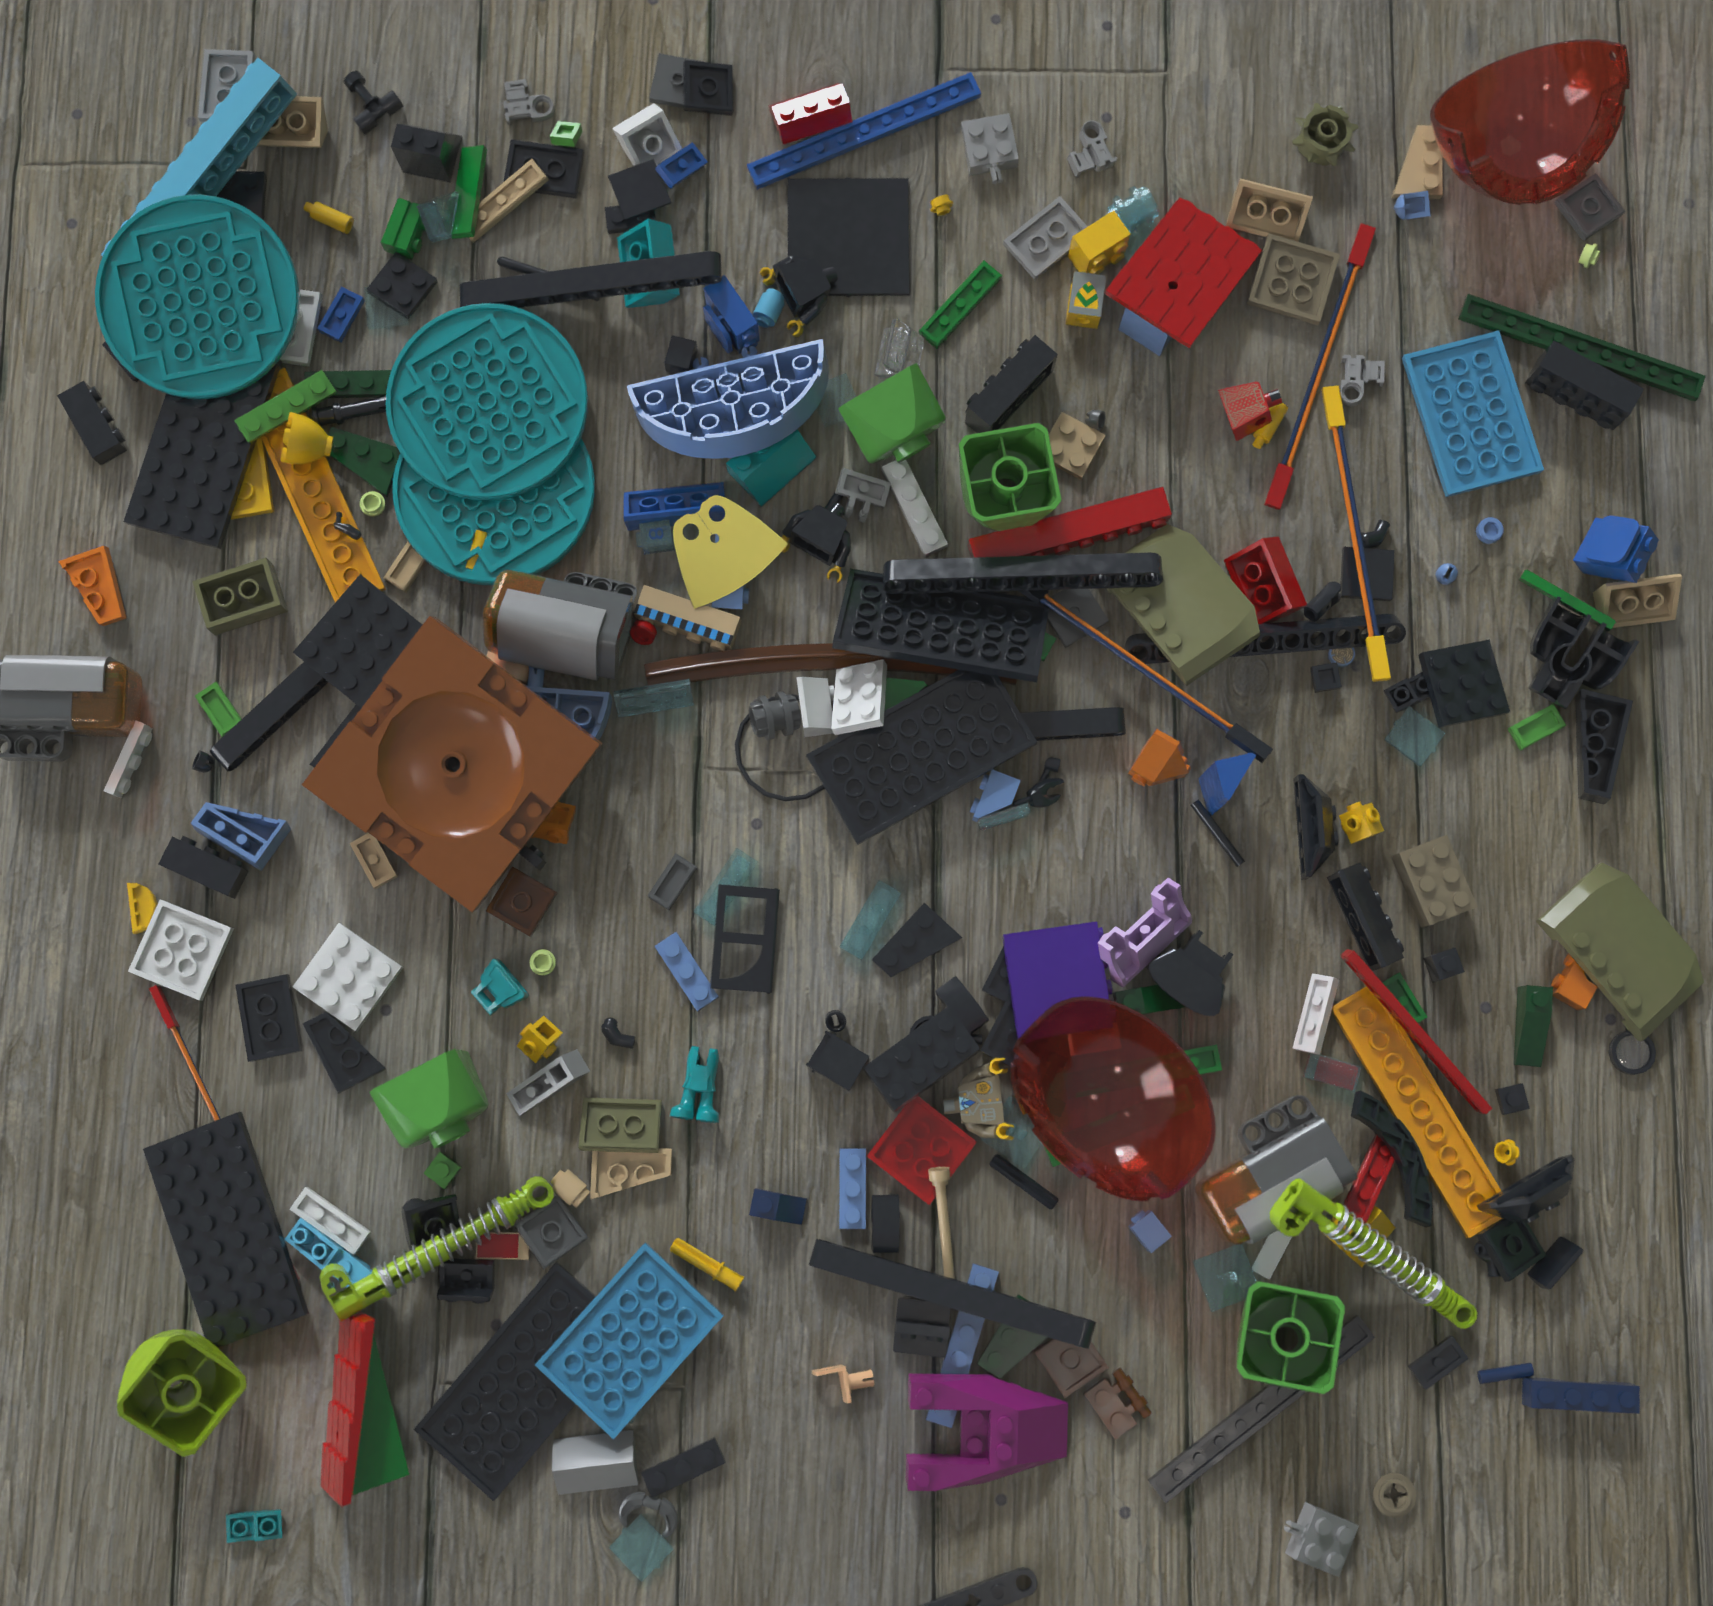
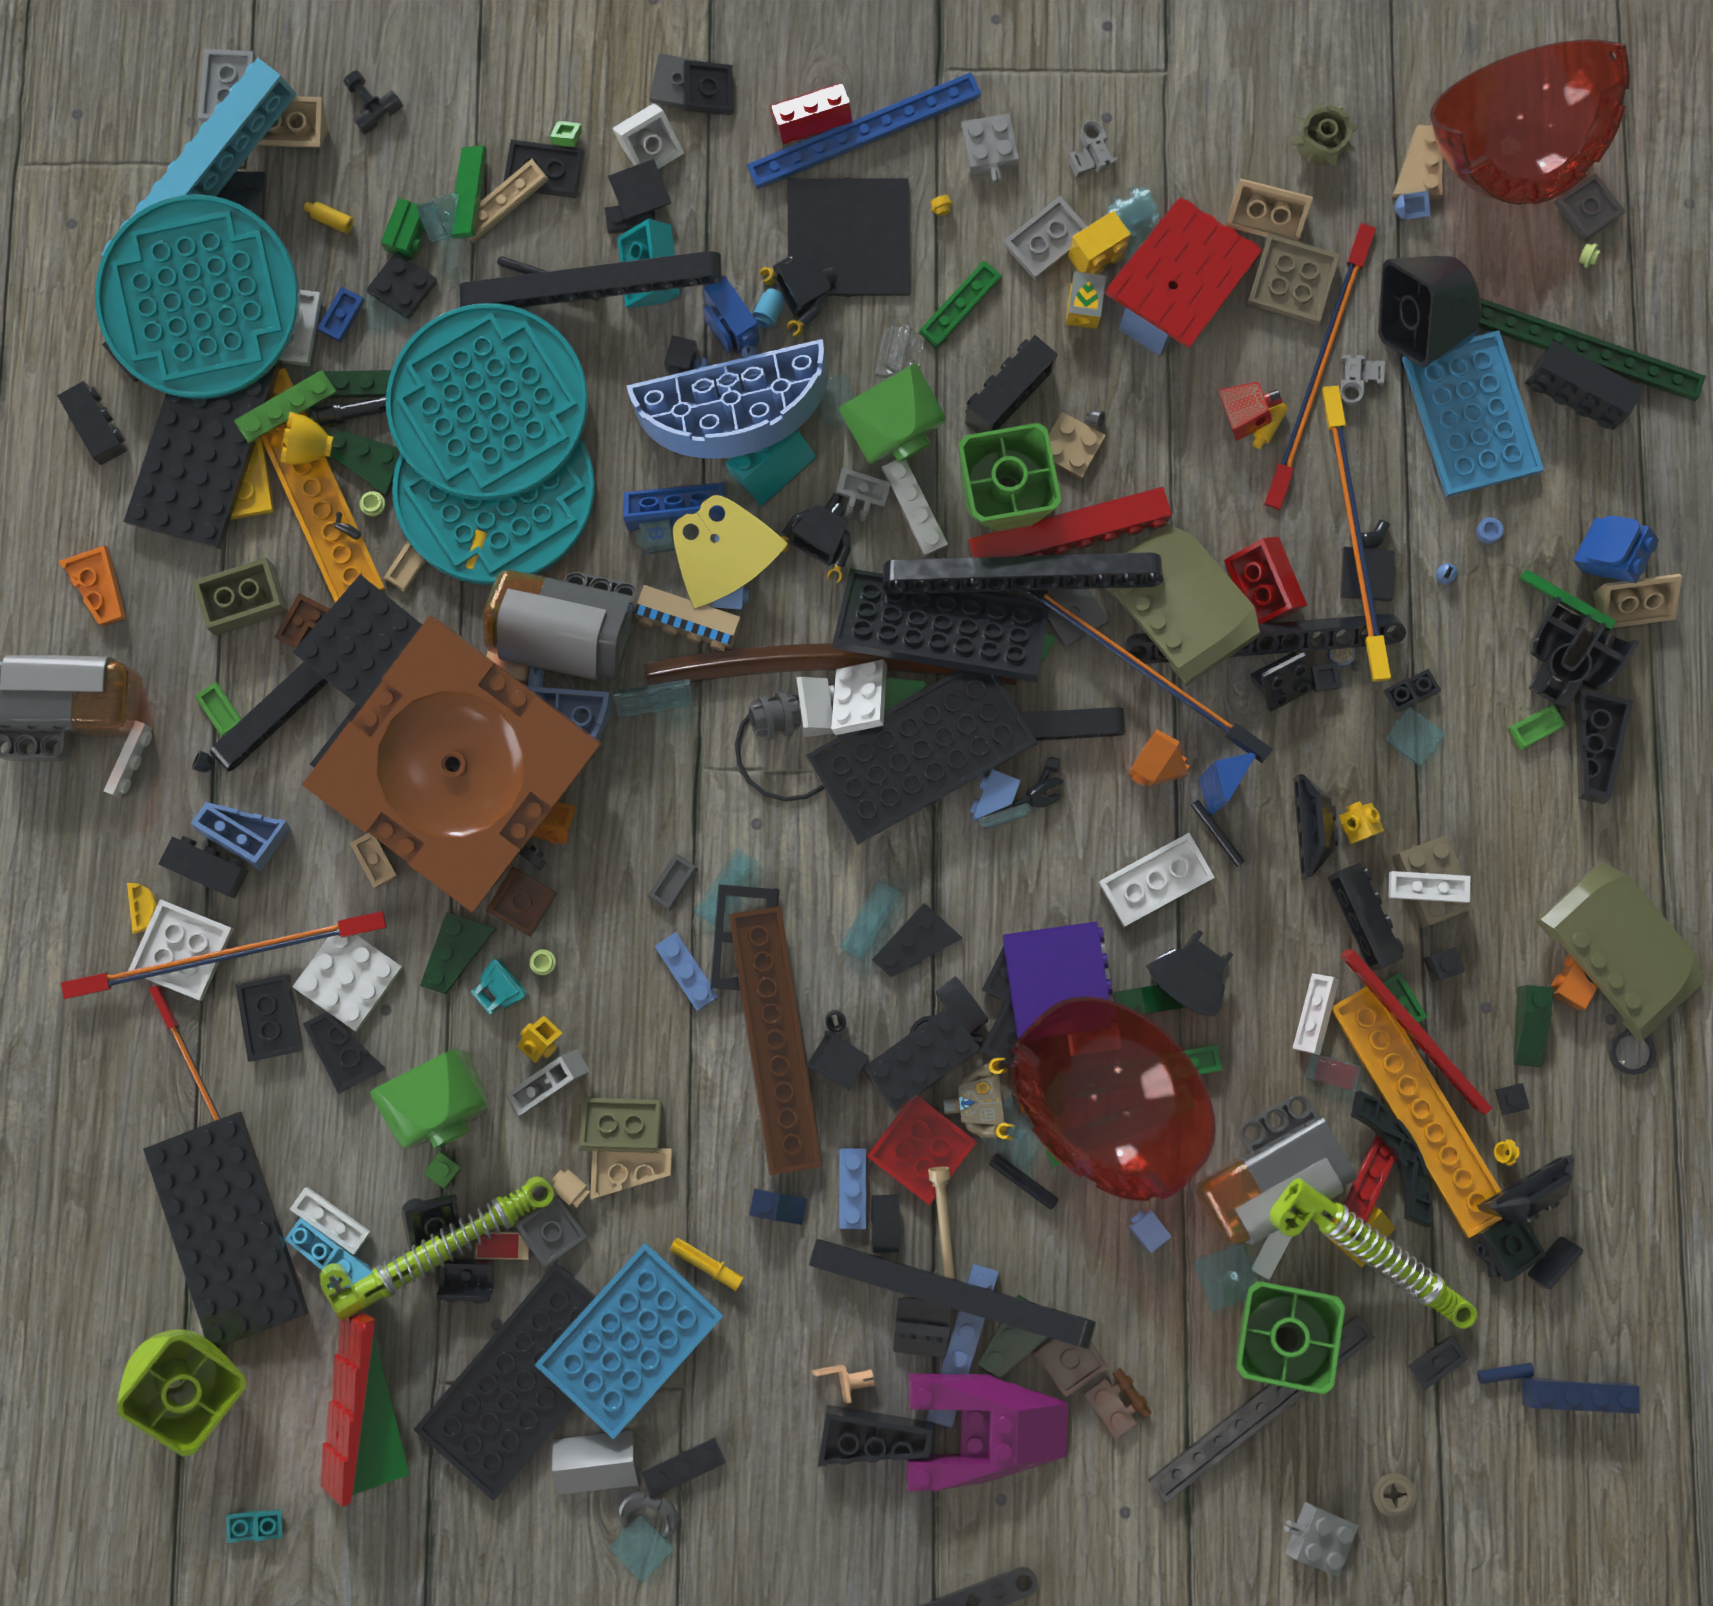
black slope [391,124,462,183] -> none
light grey piece [503,79,554,125] -> none
black arm [601,1017,635,1049] -> none
red tile [630,620,657,645] -> none
blue plate [655,142,708,189] -> none
teal piece [670,1046,720,1123] -> none
lavender bracket [1098,878,1192,988] -> none
black bar [1304,582,1341,621] -> none
black plate [1418,639,1510,728] -> none
none -> piece [61,911,387,1000]
none -> reddish brown plate [274,593,330,649]
none -> dark green wing [420,912,497,994]
none -> reddish brown plate [728,906,822,1175]
none -> black wedge [818,1405,933,1467]
none -> white plate [1098,833,1215,928]
none -> black bracket [1250,652,1314,712]
none -> black piece [1378,256,1481,368]
none -> white plate [1388,871,1470,903]

